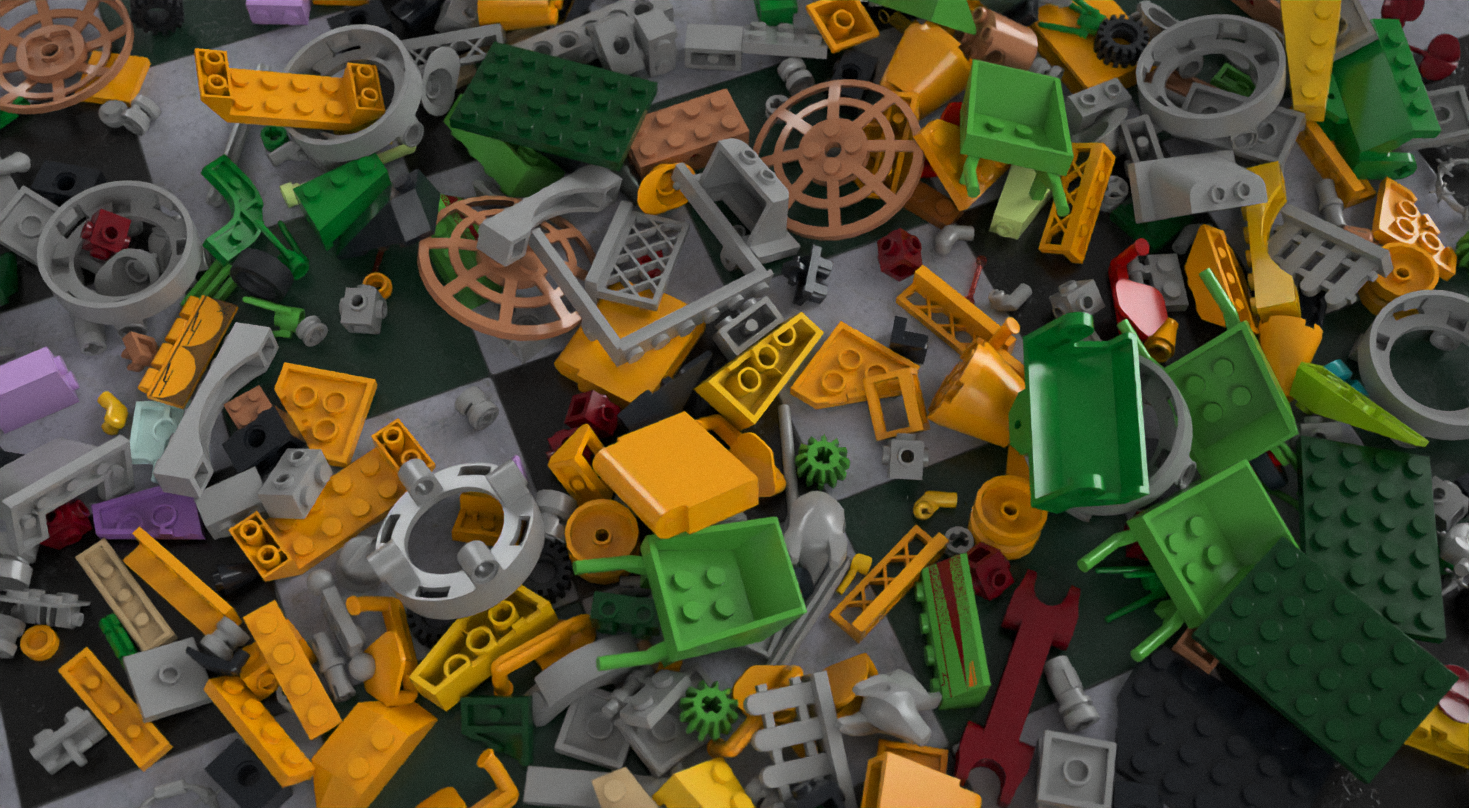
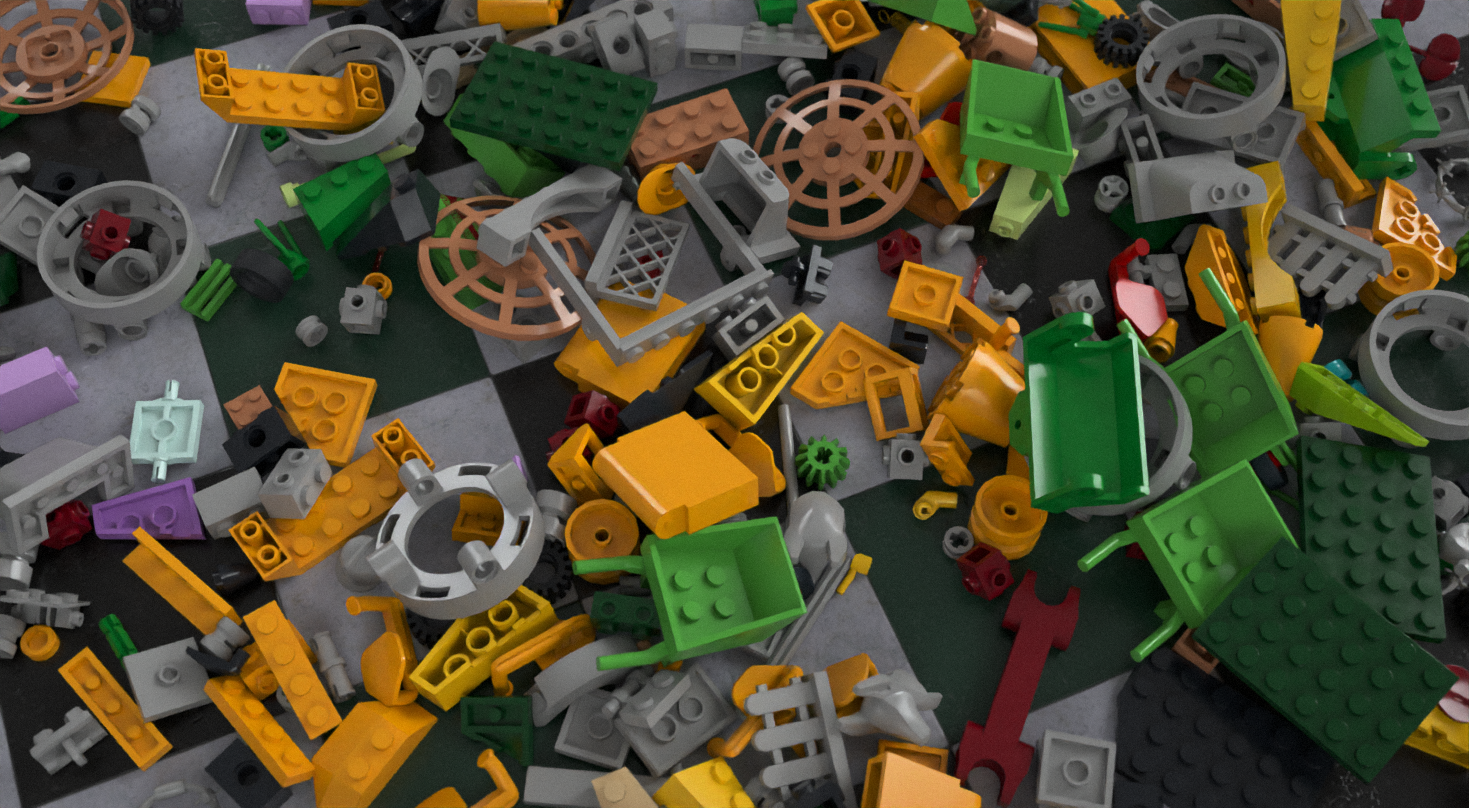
tan tile [75,538,178,652] -> none
yellow arm [97,391,129,436] -> none
light grey plate [98,100,128,128] -> none
nougat tile [121,331,159,372] -> none
light orange windscreen [137,295,238,410] -> none
light grey arch [152,322,279,498] -> none
green plate [200,154,264,267] -> none
bright green plant [242,296,305,339] -> none
light grey plate [307,569,375,681] -> none
light grey wheel [454,386,499,431] -> none
bright green gear [679,680,739,742] -> none
light orange fence [828,525,949,644] -> none
bright green slope [914,553,991,710] -> none
light orange fence [1038,143,1116,264] -> none
light grey axle [1043,656,1100,732] -> none
green plant [1095,564,1166,623] -> none
none -> light orange tile [887,260,964,333]
none -> light orange bracket [919,414,975,486]

